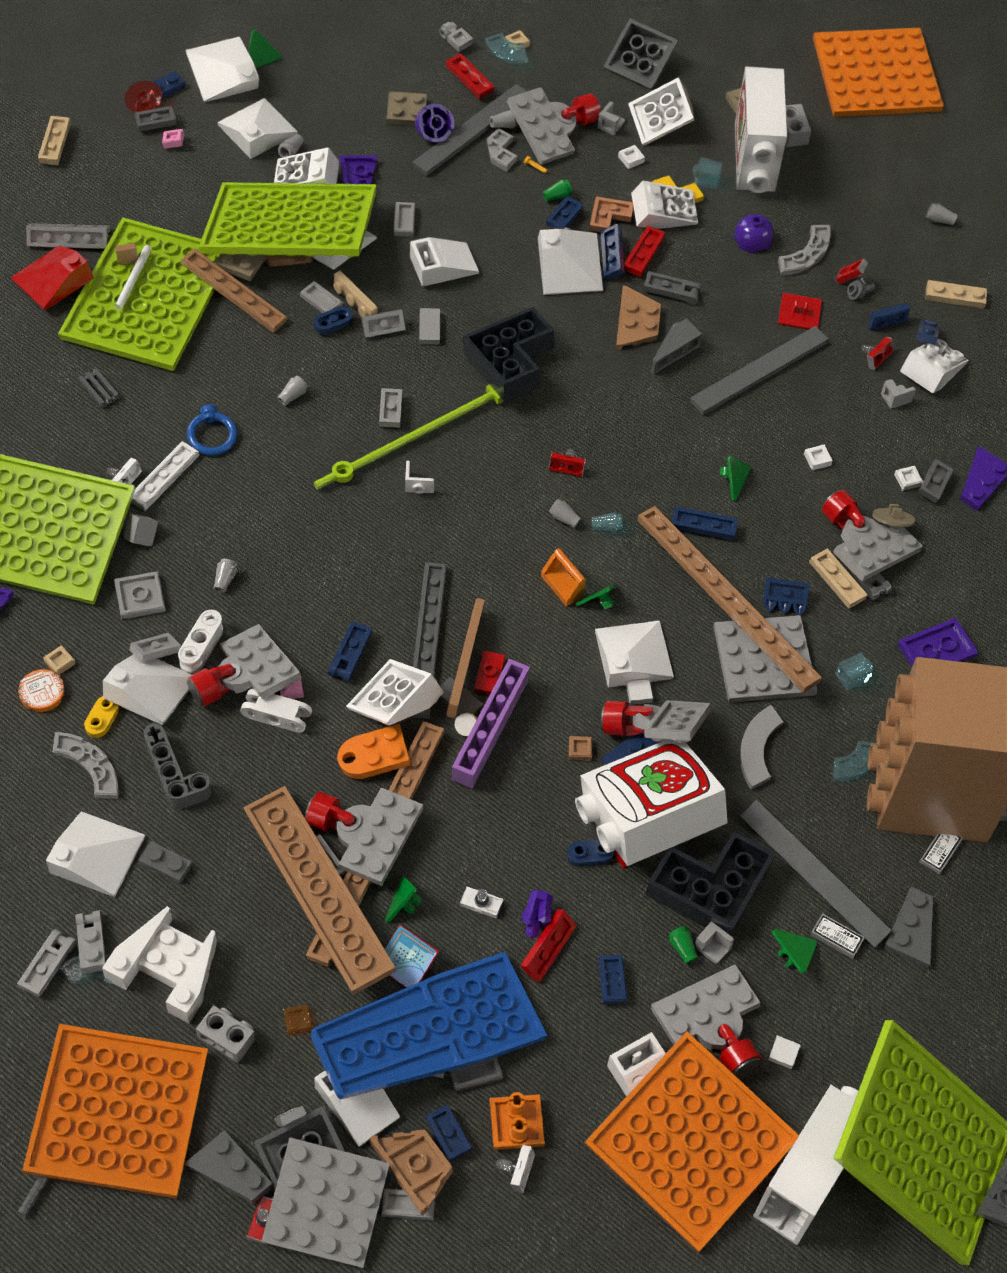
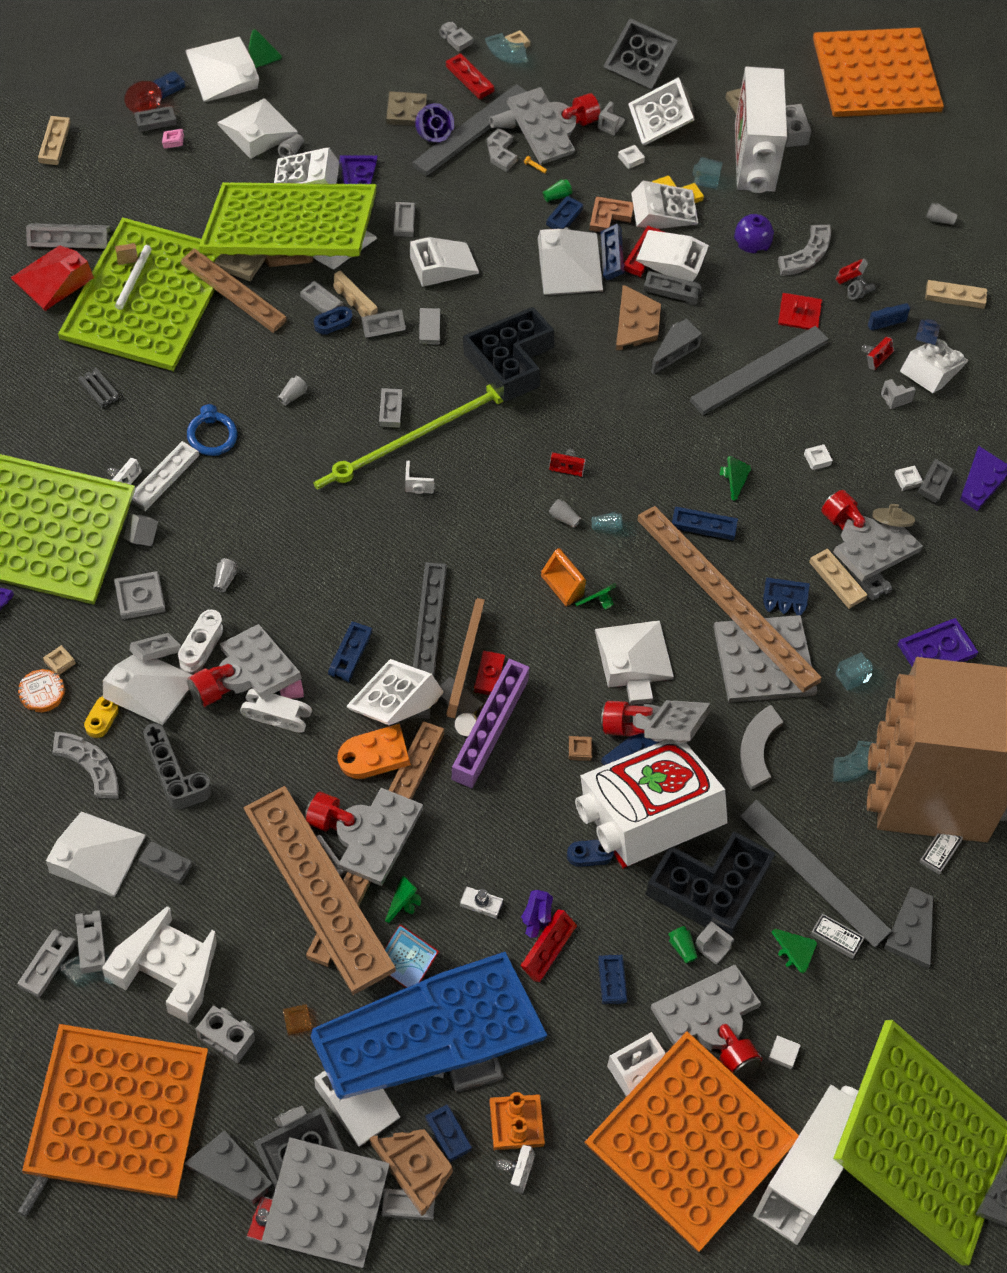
none -> white slope [636,230,709,282]

